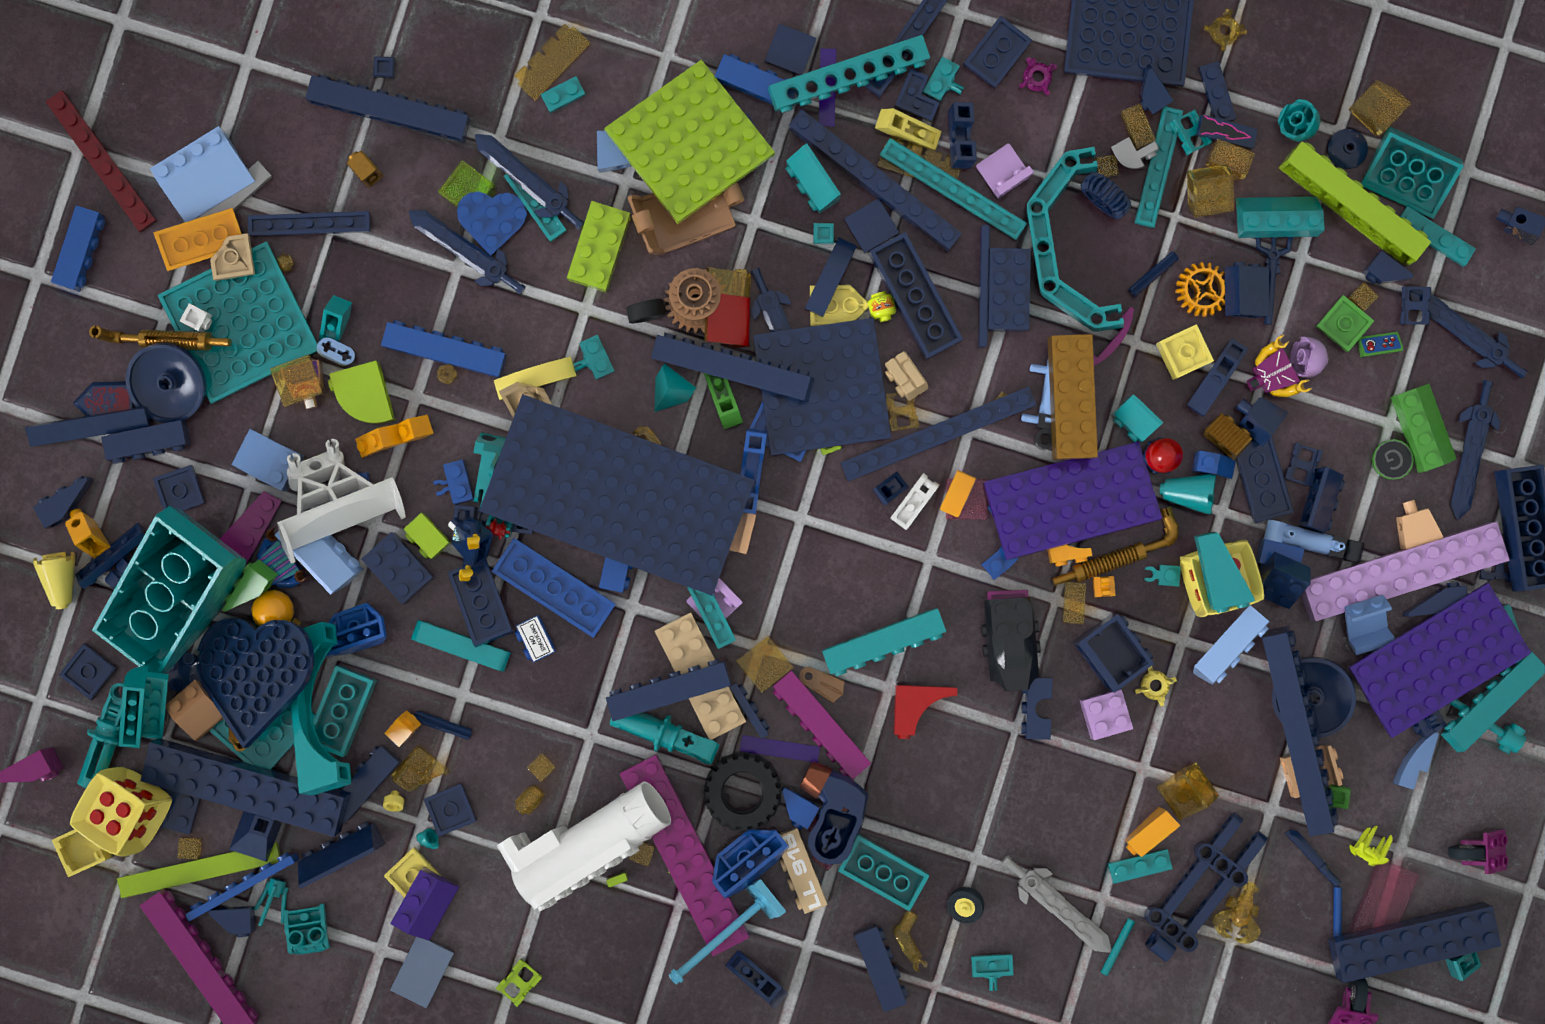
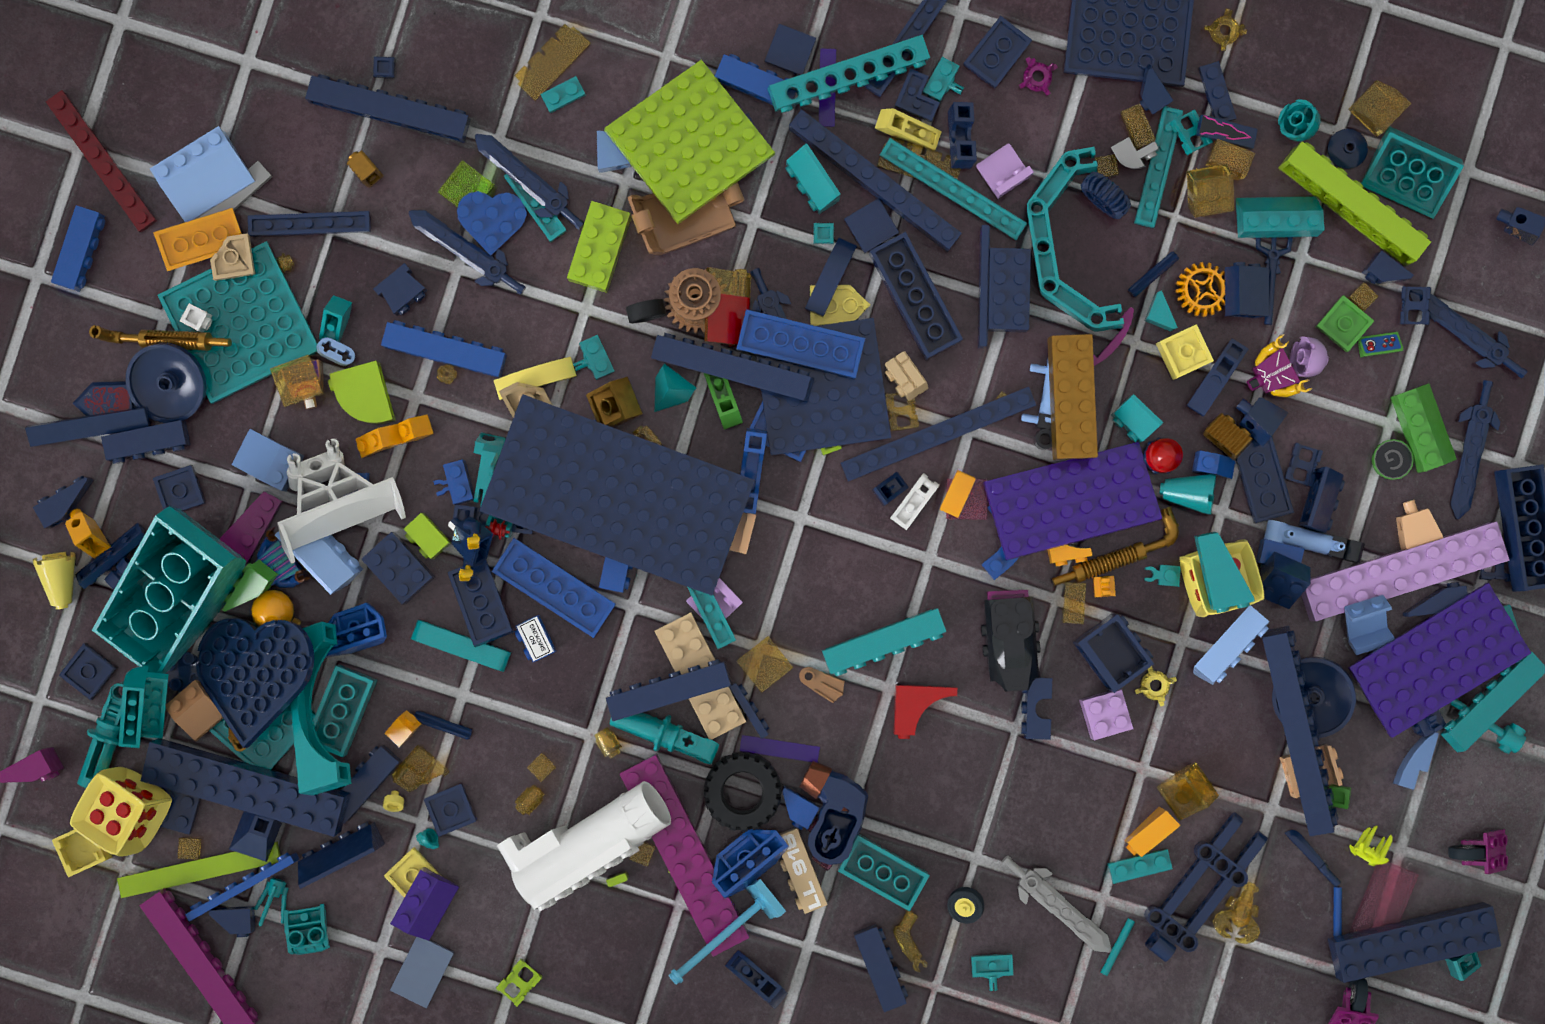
magenta brick [773,670,871,780] -> none
neon yellow head [868,291,896,323] -> none
teal plate [1400,206,1476,267] -> none
none -> dark blue hips [373,263,428,316]
none -> pearl gold slope [586,377,643,427]
none -> clear yellow brick [594,727,622,759]
none -> blue plate [737,309,865,378]
none -> teal slope [1144,290,1178,331]

